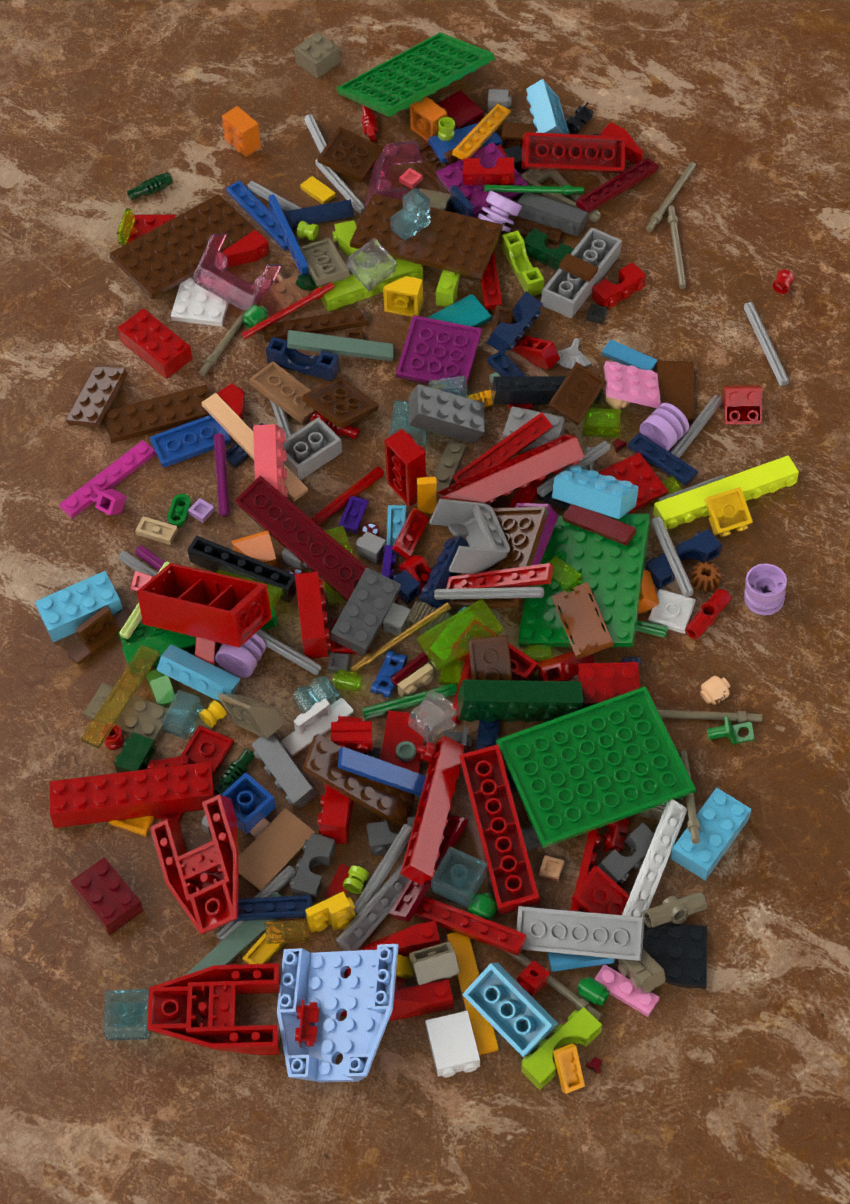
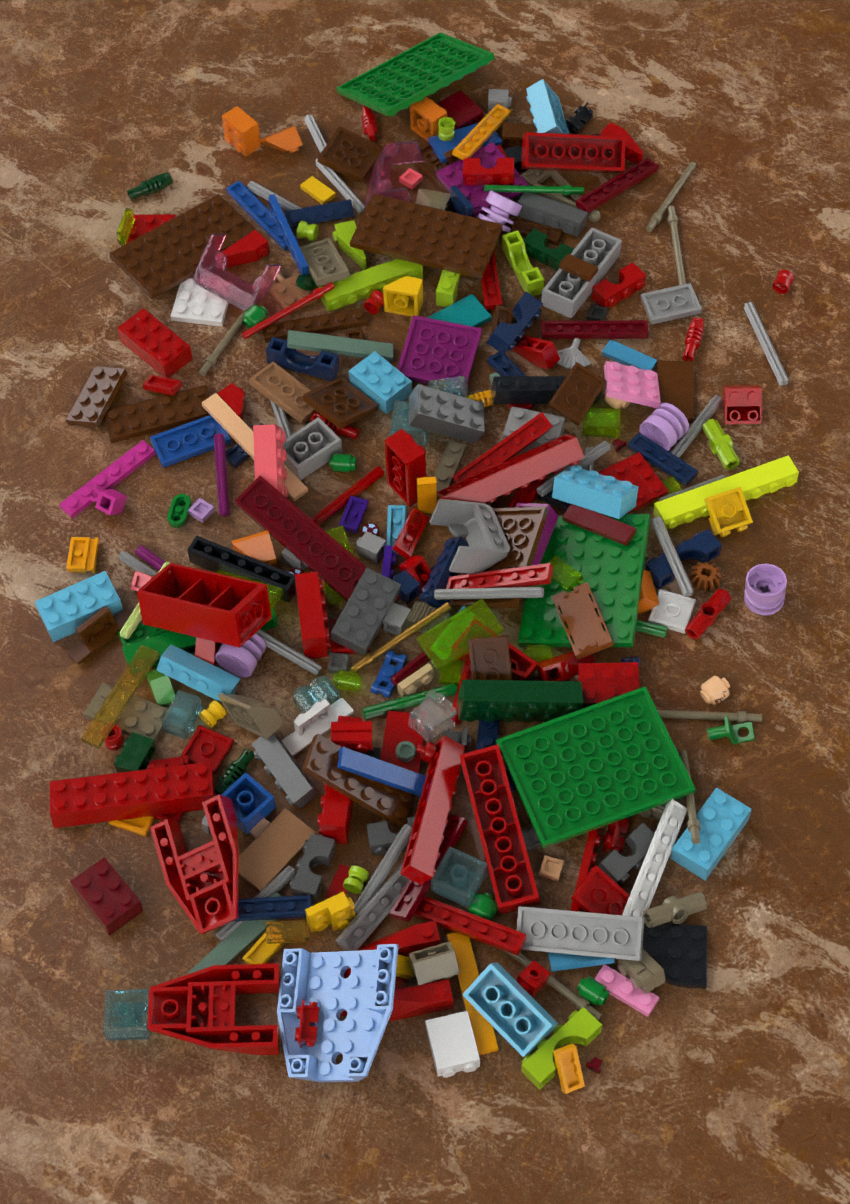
tan plate [135,516,178,545] -> none
dark tan brick [294,32,341,79] -> none
clear brick [346,237,397,291] -> none
clear light blue brick [390,188,431,241] -> none
none -> light orange plate [66,537,99,573]
none -> red tile [142,375,183,396]
none -> orange slope [260,126,303,153]
none -> green brick [329,453,357,473]
none -> medium azure brick [349,351,412,414]
none -> red wheel [363,290,384,315]
none -> dark red plate [541,320,648,339]
none -> light grey plate [640,283,702,325]
none -> red hinge [683,318,704,362]
none -> lime piece [702,419,740,471]

